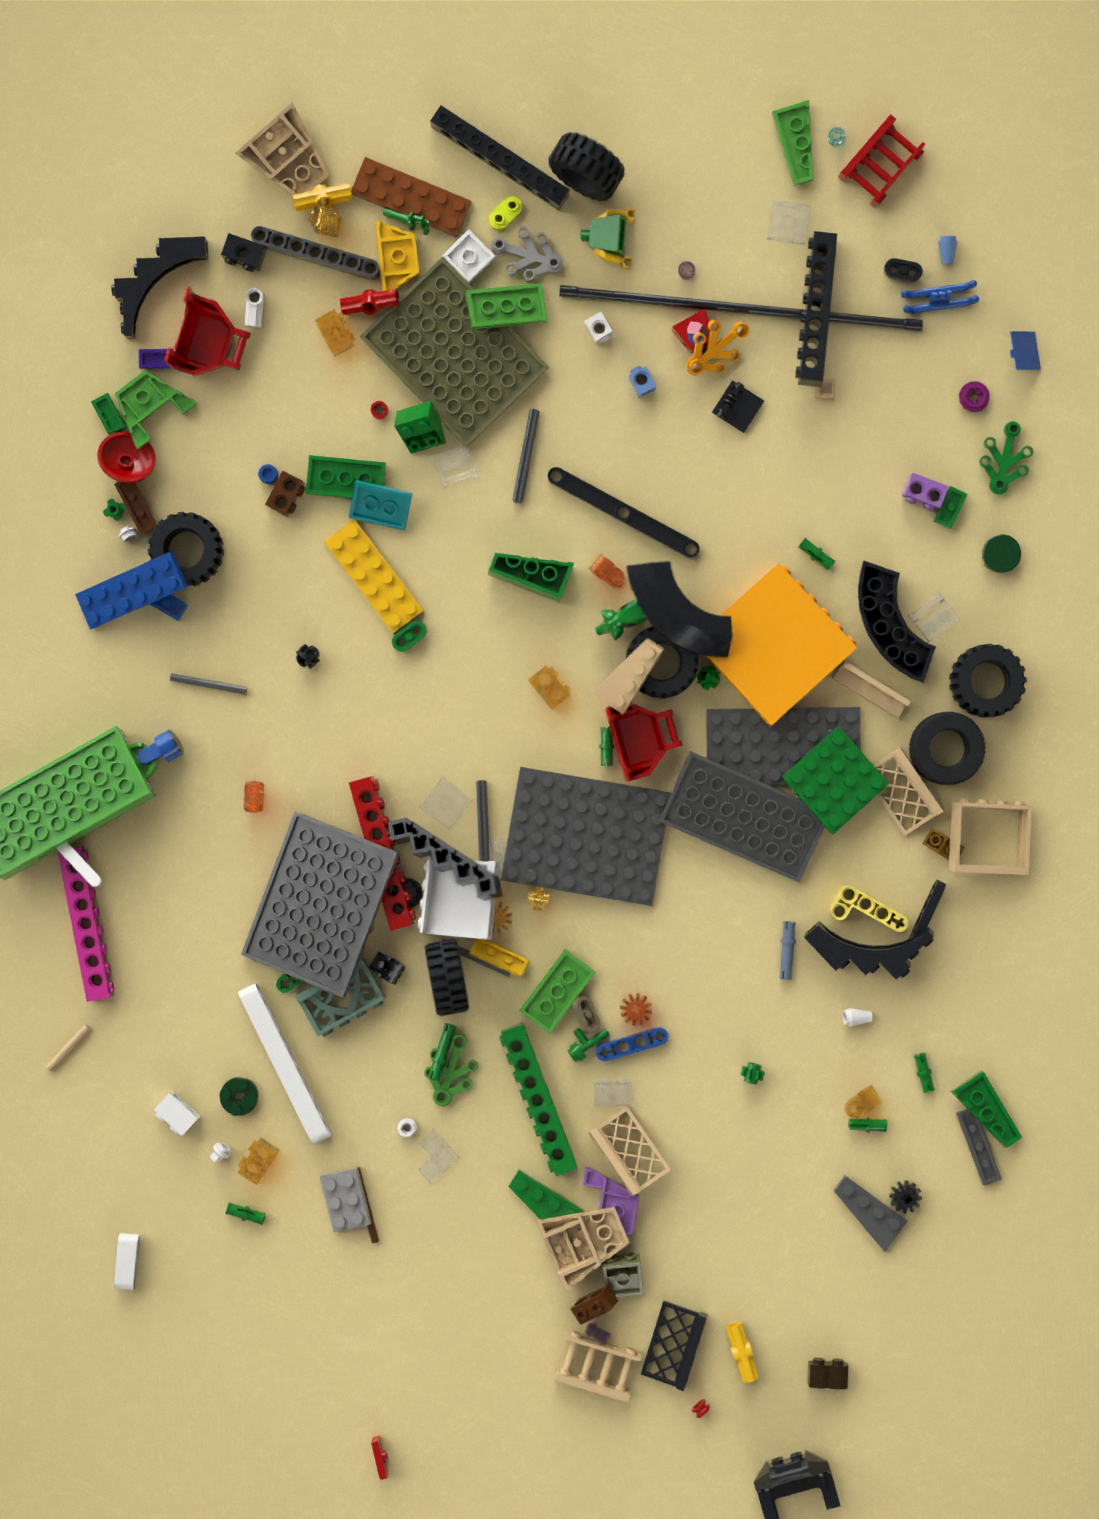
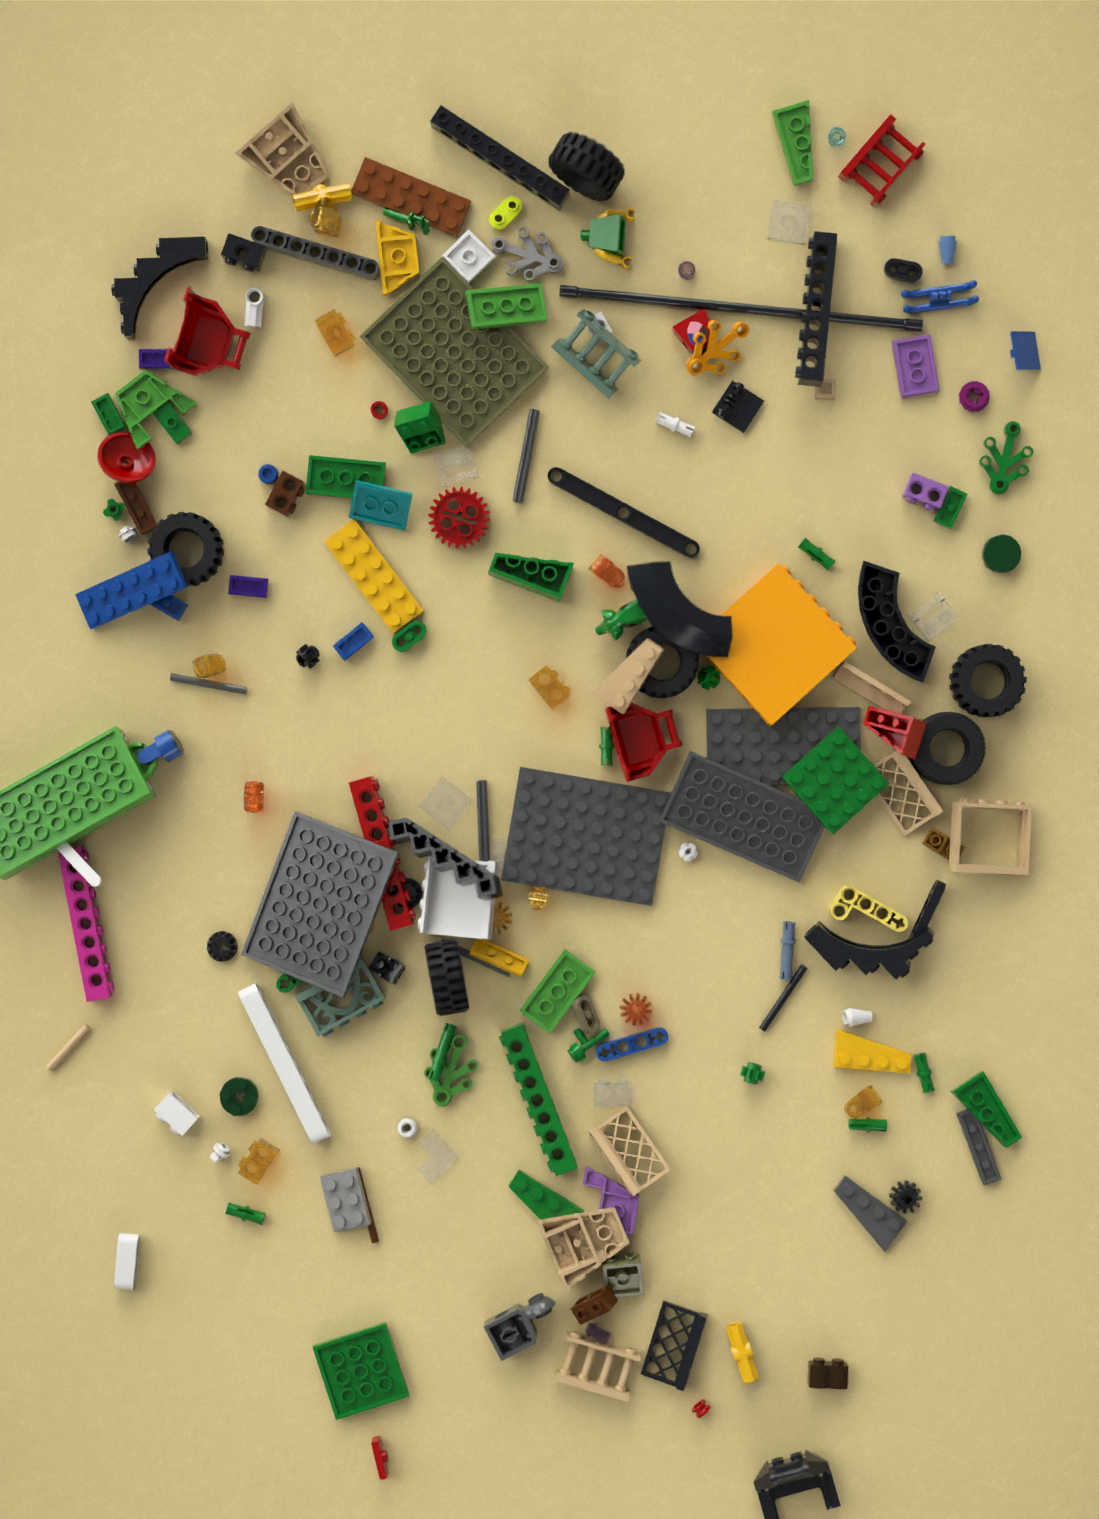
red piece [340,289,400,315] -> none
medium blue brick [628,366,656,398] -> none
none -> green plate [153,402,192,445]
none -> clear yellow gear [192,653,226,678]
none -> black gear [207,931,238,962]
none -> dark purple plate [228,575,269,598]
none -> green plate [313,1322,410,1420]
none -> blue plate [333,622,374,661]
none -> red gear [428,486,490,549]
none -> dark grey brick [484,1293,556,1361]
none -> sand green fence [551,309,642,398]
none -> white pin [655,412,695,438]
none -> white plate [679,843,698,861]
none -> black bar [759,964,808,1032]
none -> yellow wing [833,1028,912,1074]
none -> red wedge [863,706,927,760]
none -> medium lavender tile [892,334,939,398]

